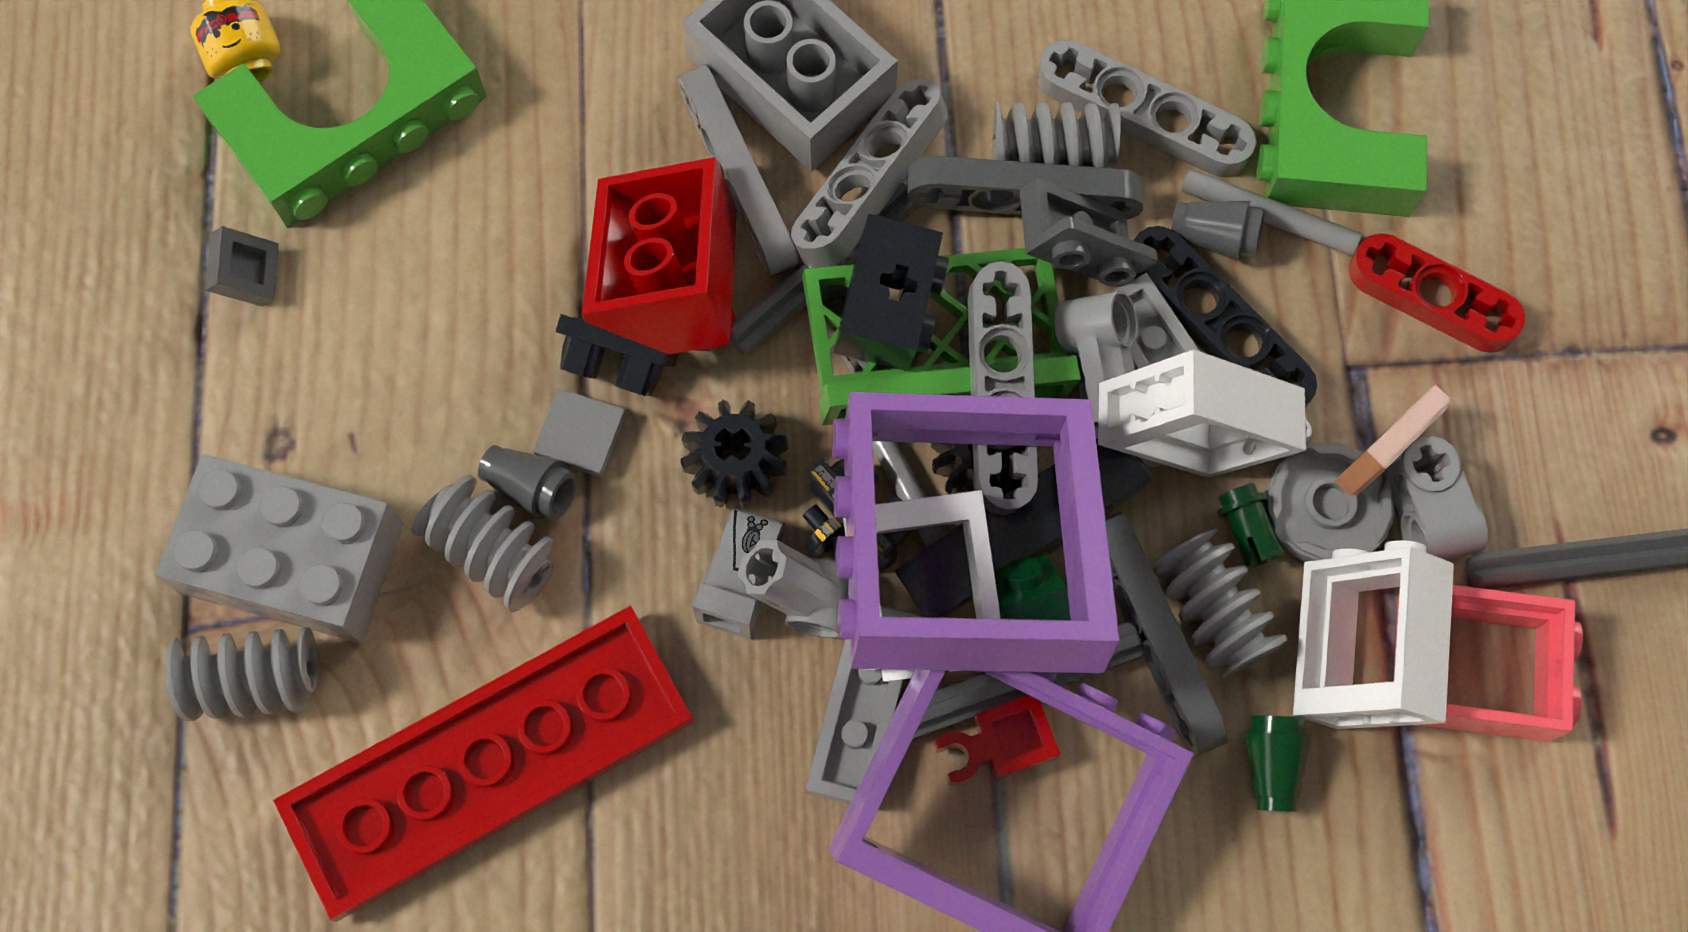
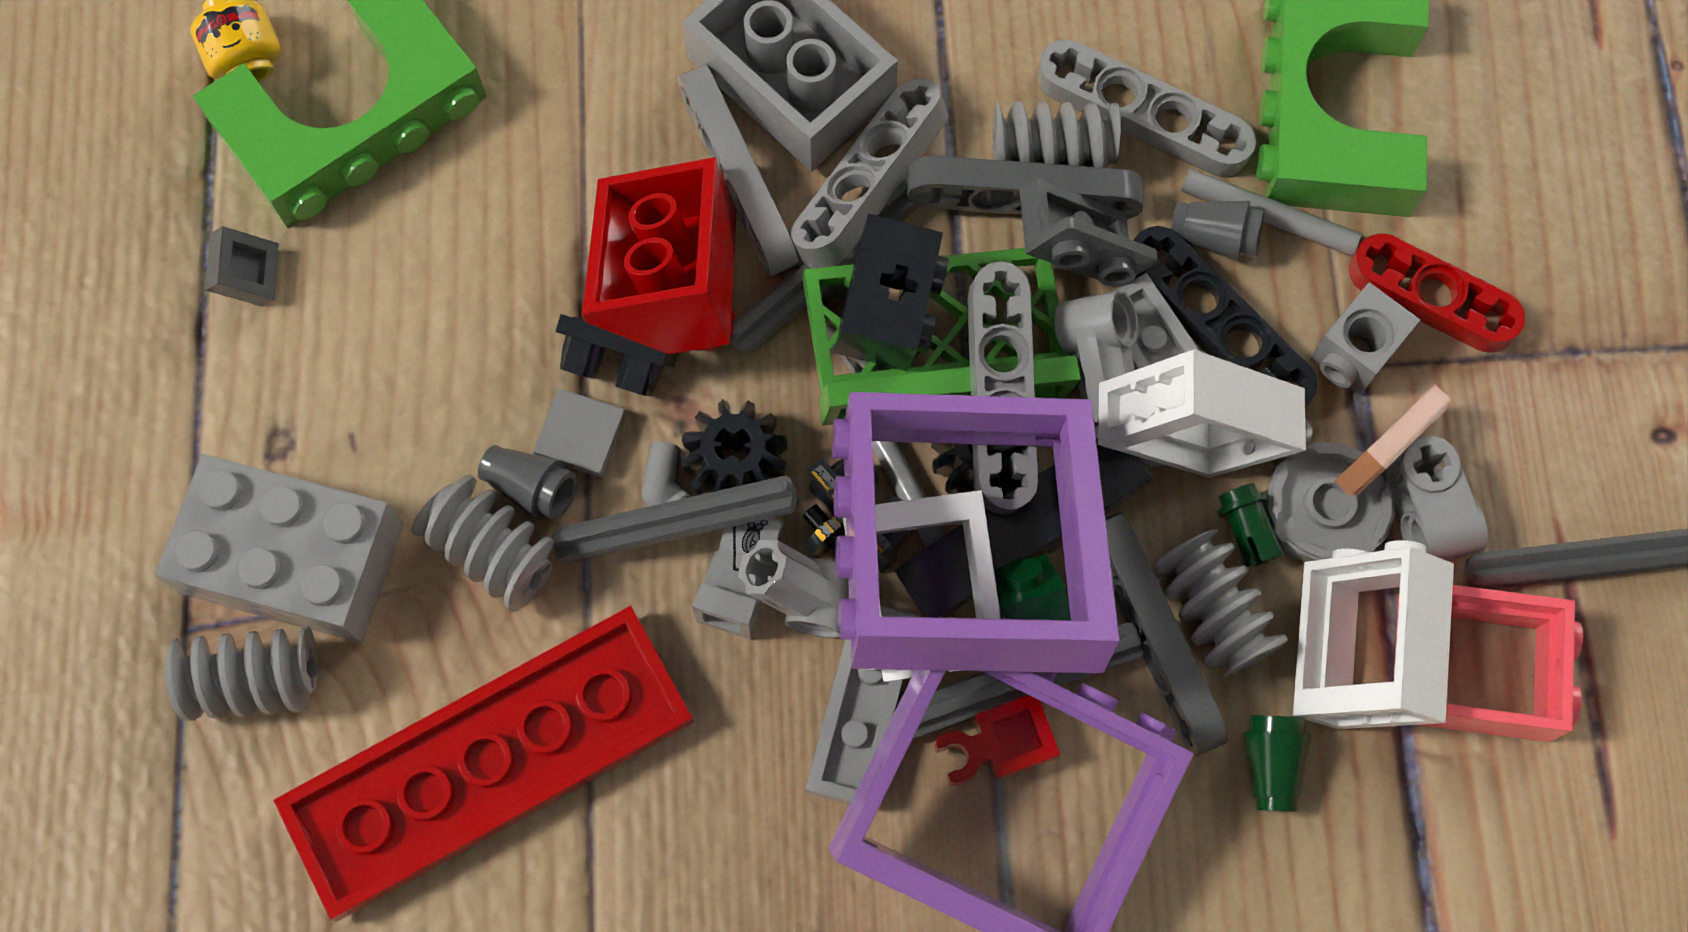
none -> dark grey axle [552,476,798,564]
none -> light grey arm [641,442,697,507]
none -> light grey brick [1310,282,1420,395]

